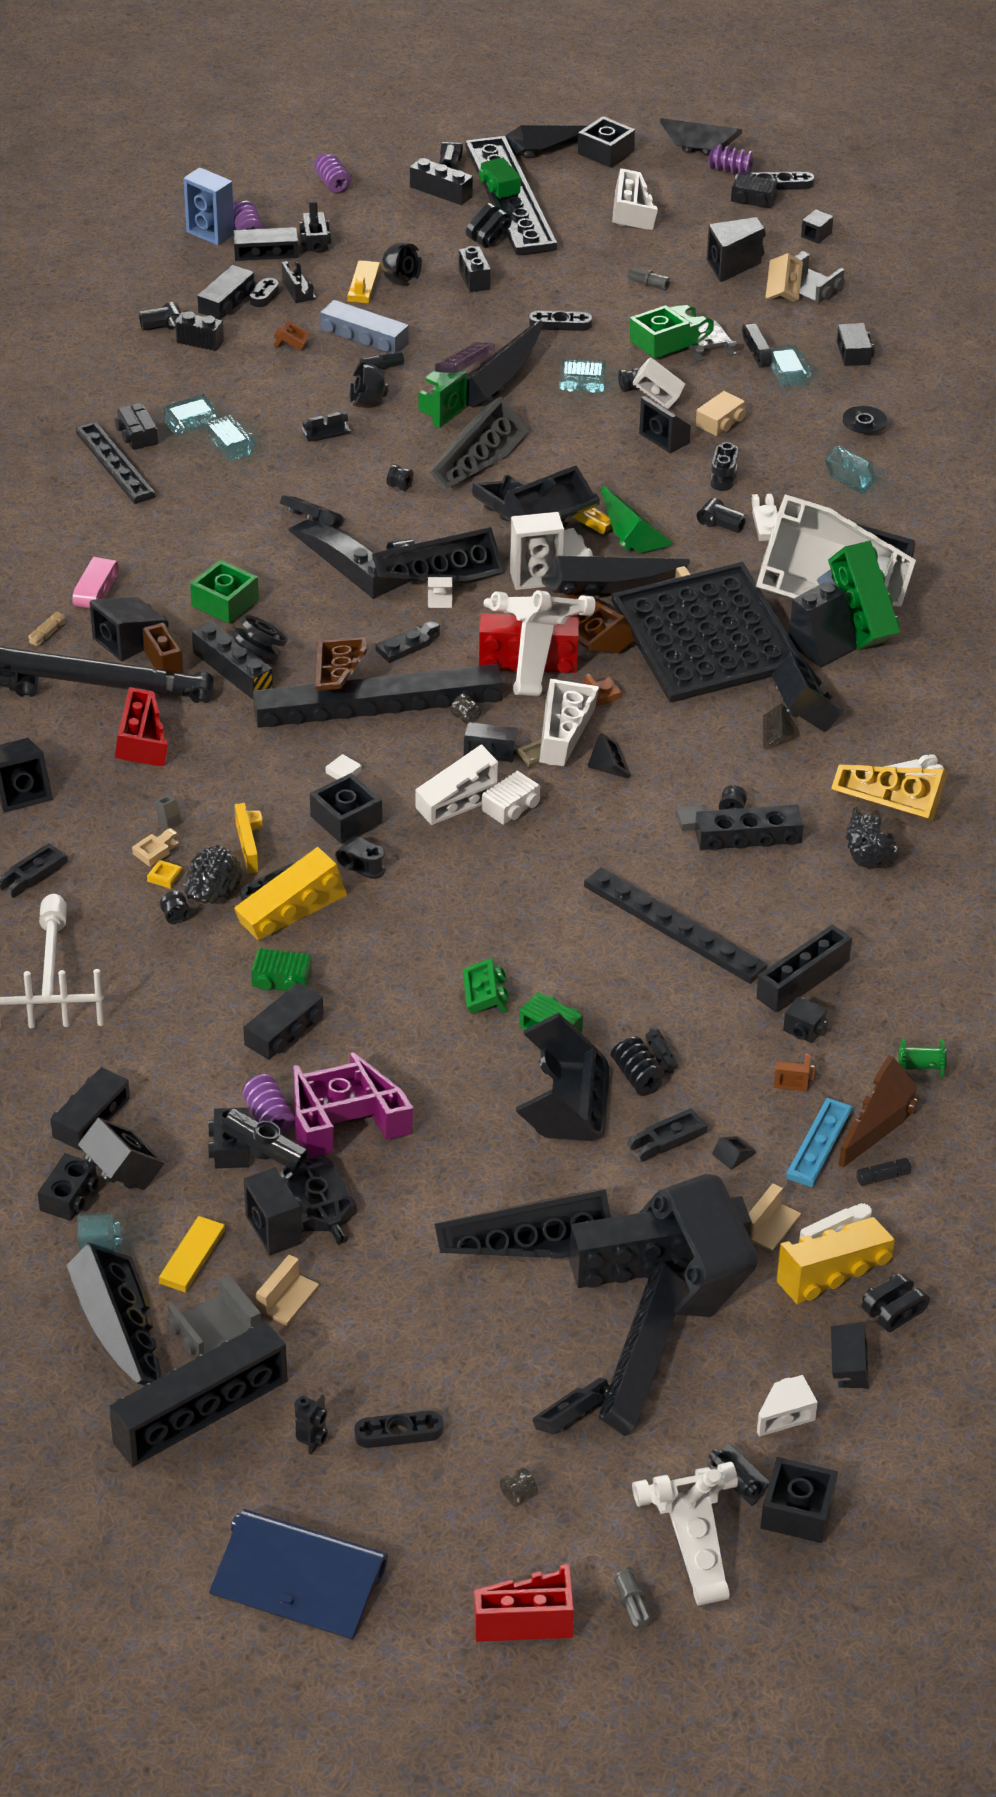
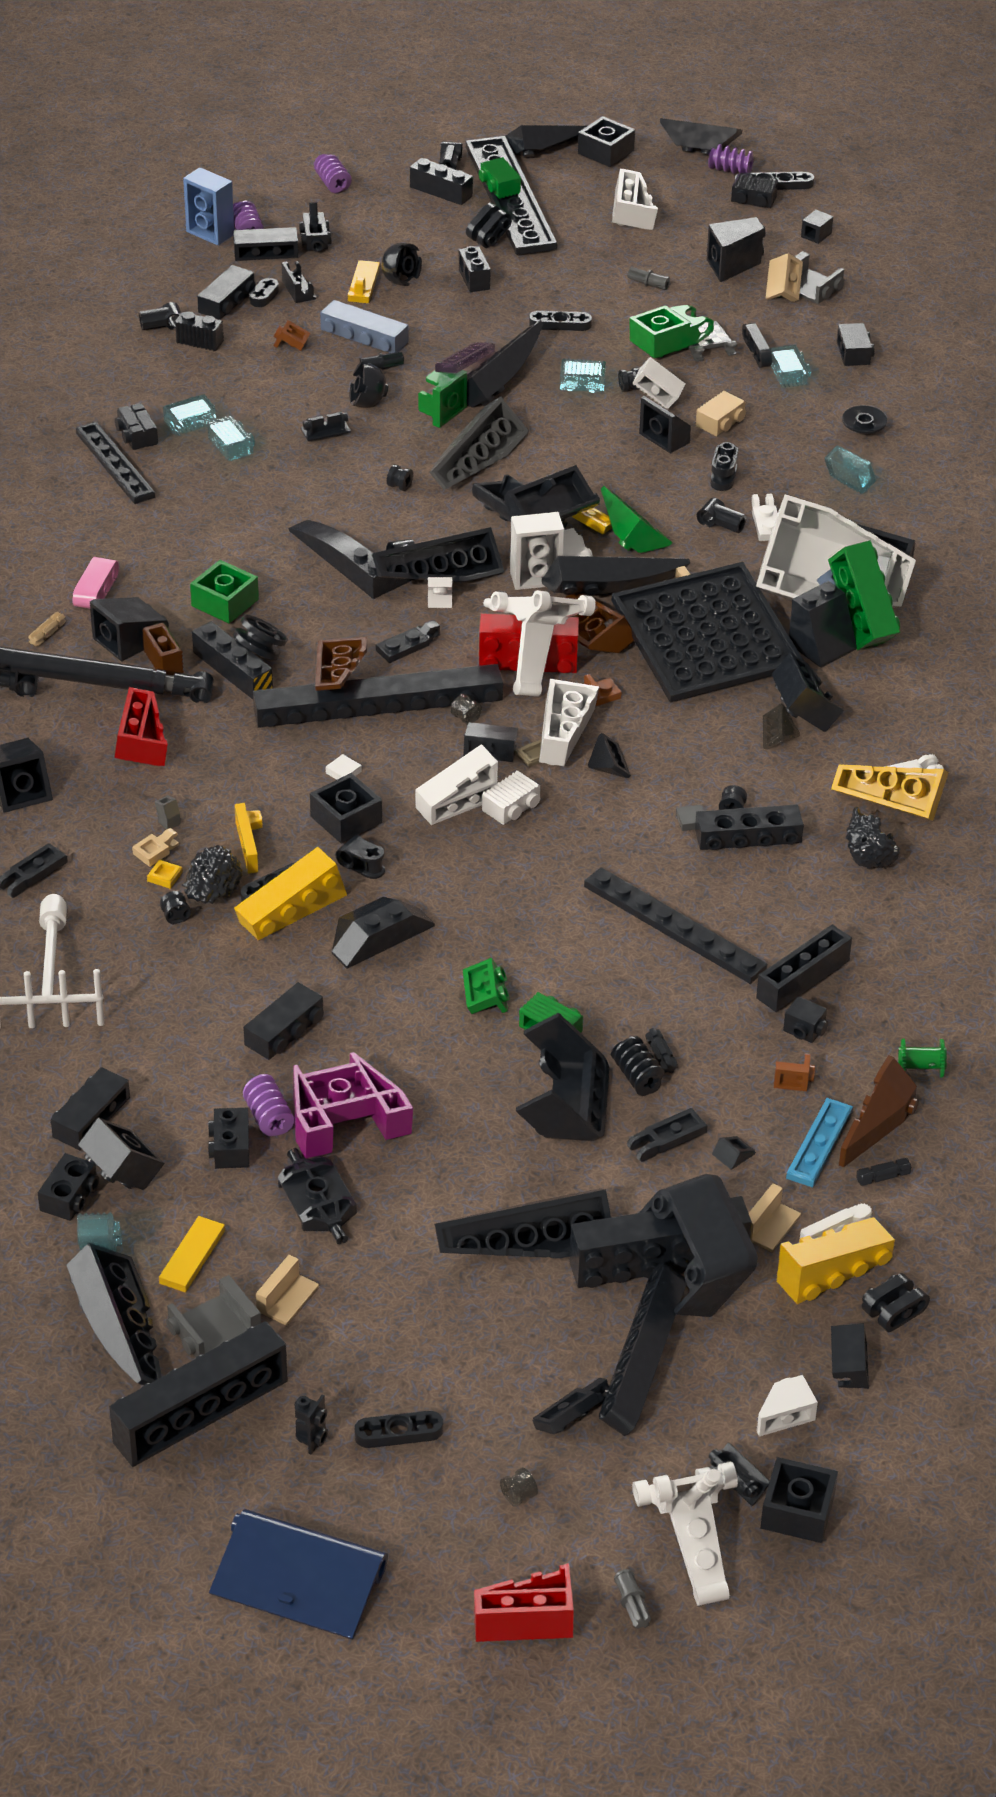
black piece [221,1108,308,1172] -> none
black brick [244,1167,304,1256] -> none
green brick [251,947,312,992] -> none
black hinge [279,495,344,527] -> none
none -> black wedge [332,897,435,969]

